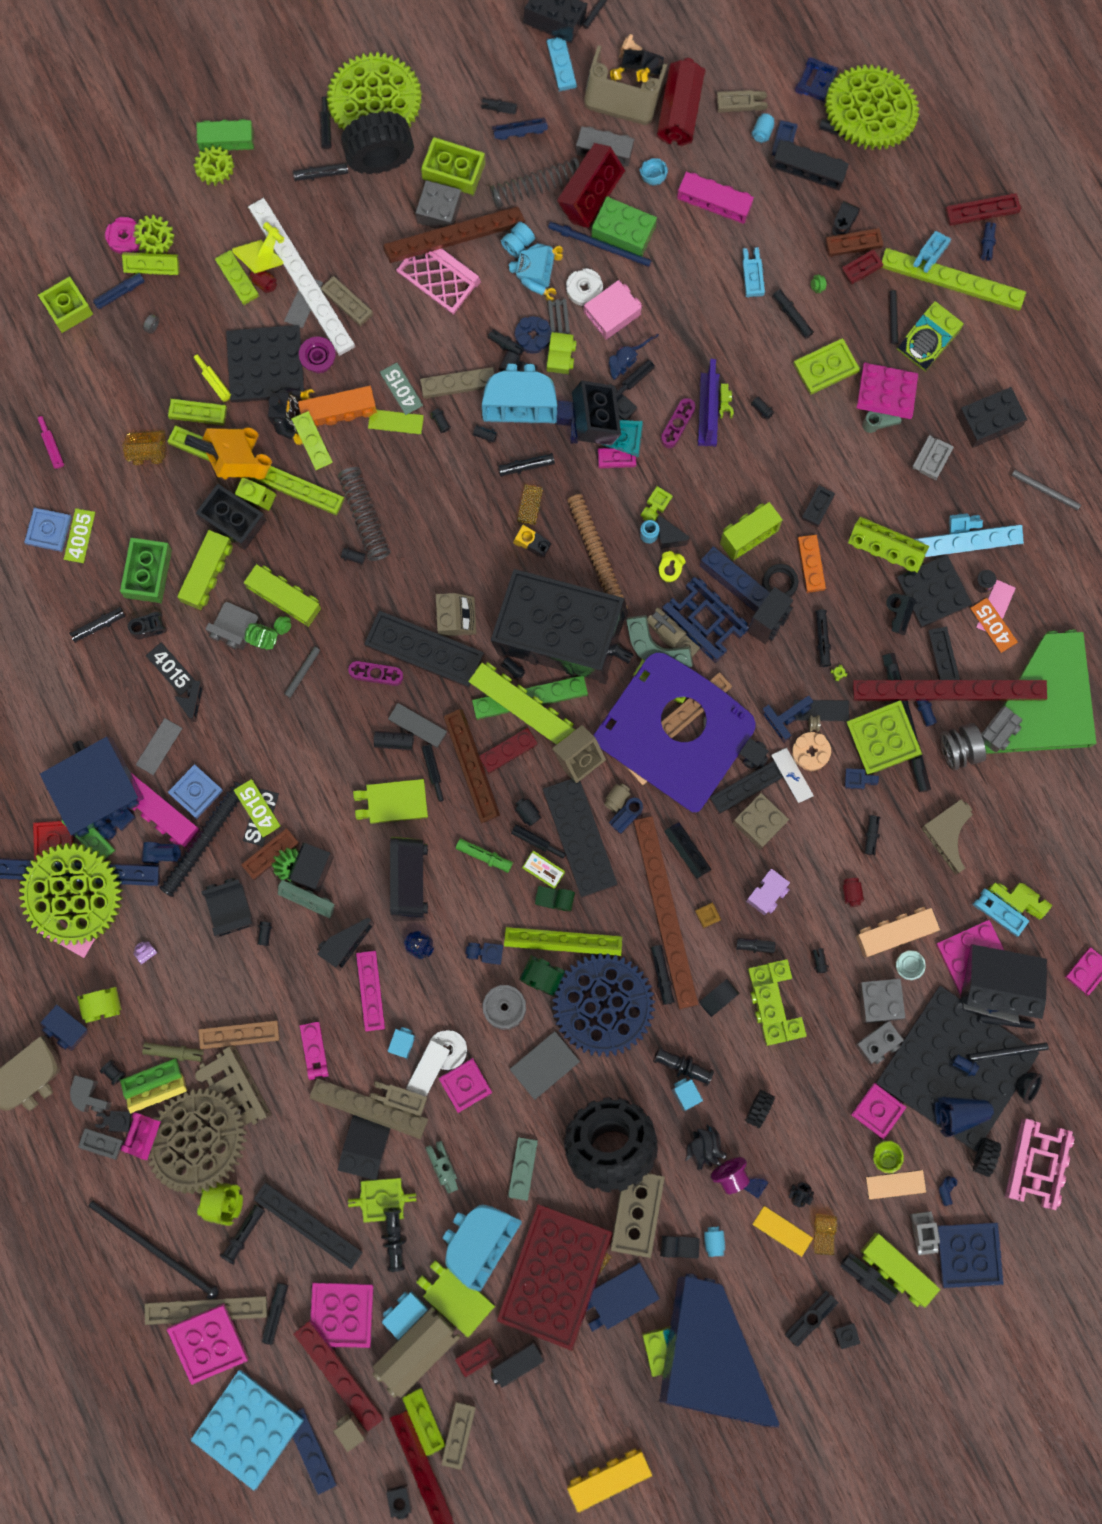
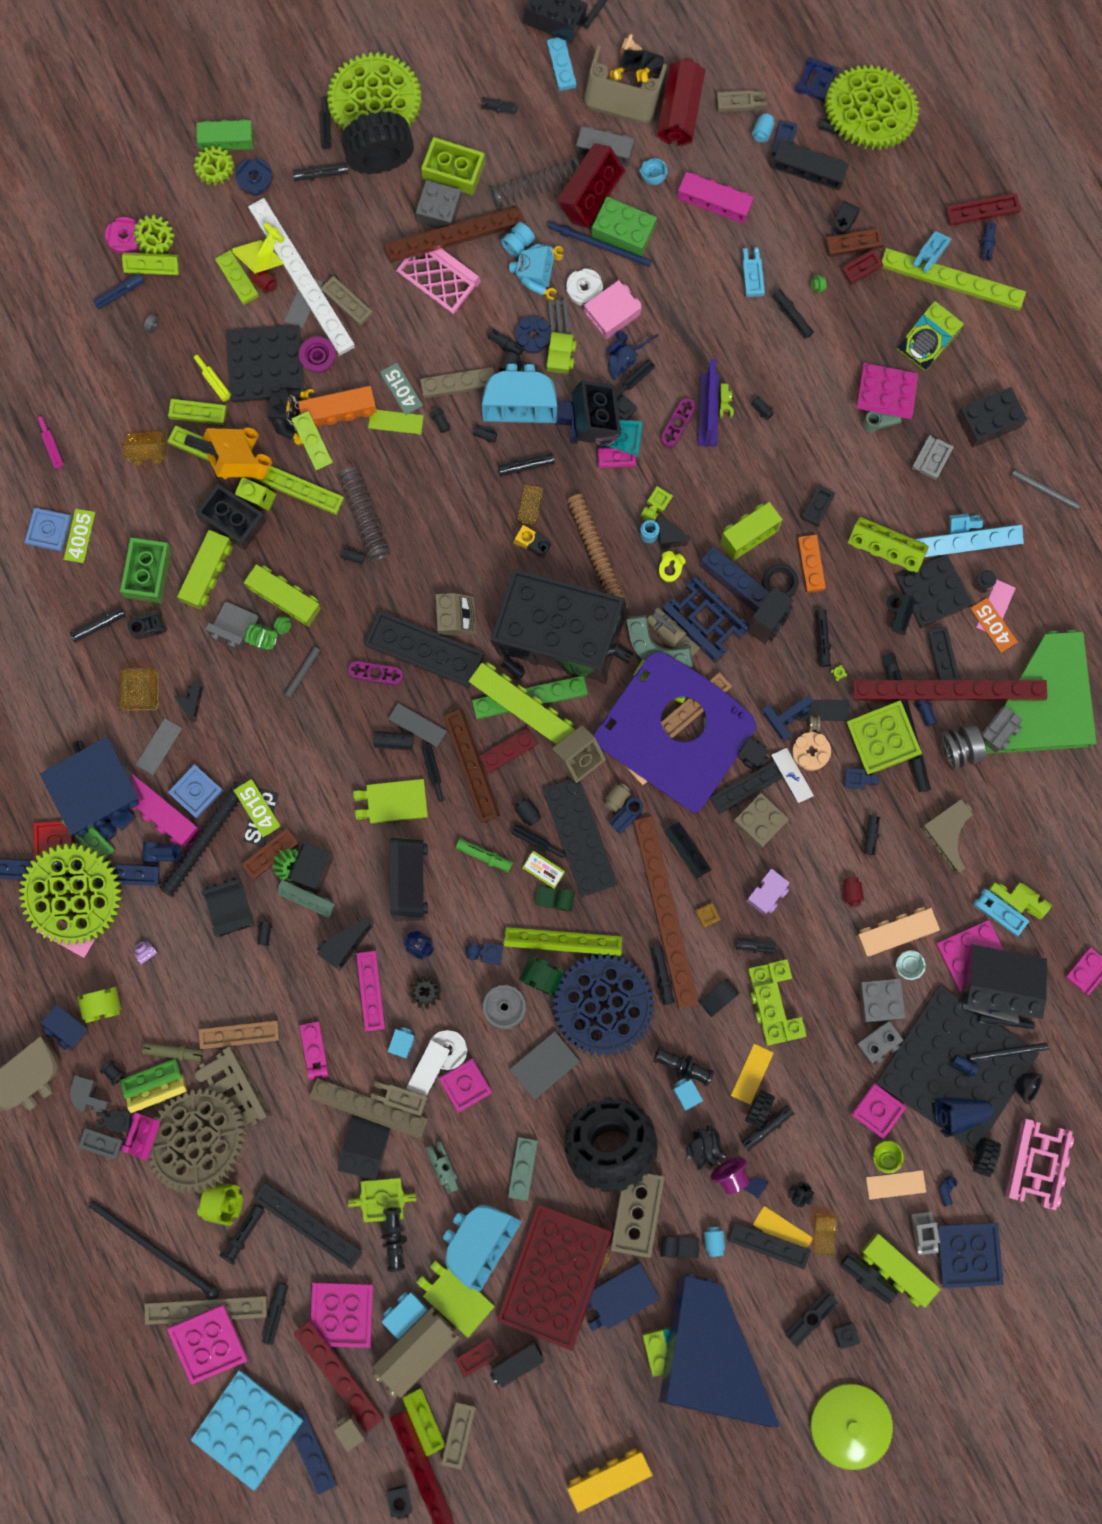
lime brick [38,277,93,333] -> none
black sticker [146,642,194,695] -> none
dark blue plate [492,117,548,140] -> none
lime plate [793,338,860,395] -> none
black pin [812,948,829,974] -> none
black bar [889,290,898,345] -> none
none -> clear yellow brick [119,668,159,711]
none -> dark blue plate [236,158,273,196]
none -> pearl dark grey gear [409,976,442,1009]
none -> clear blue arm [606,331,628,356]
none -> black tile [728,1221,811,1269]
none -> yellow sticker [731,1044,773,1105]
none -> black pin [741,1104,795,1152]
none -> lime dish [810,1383,893,1470]

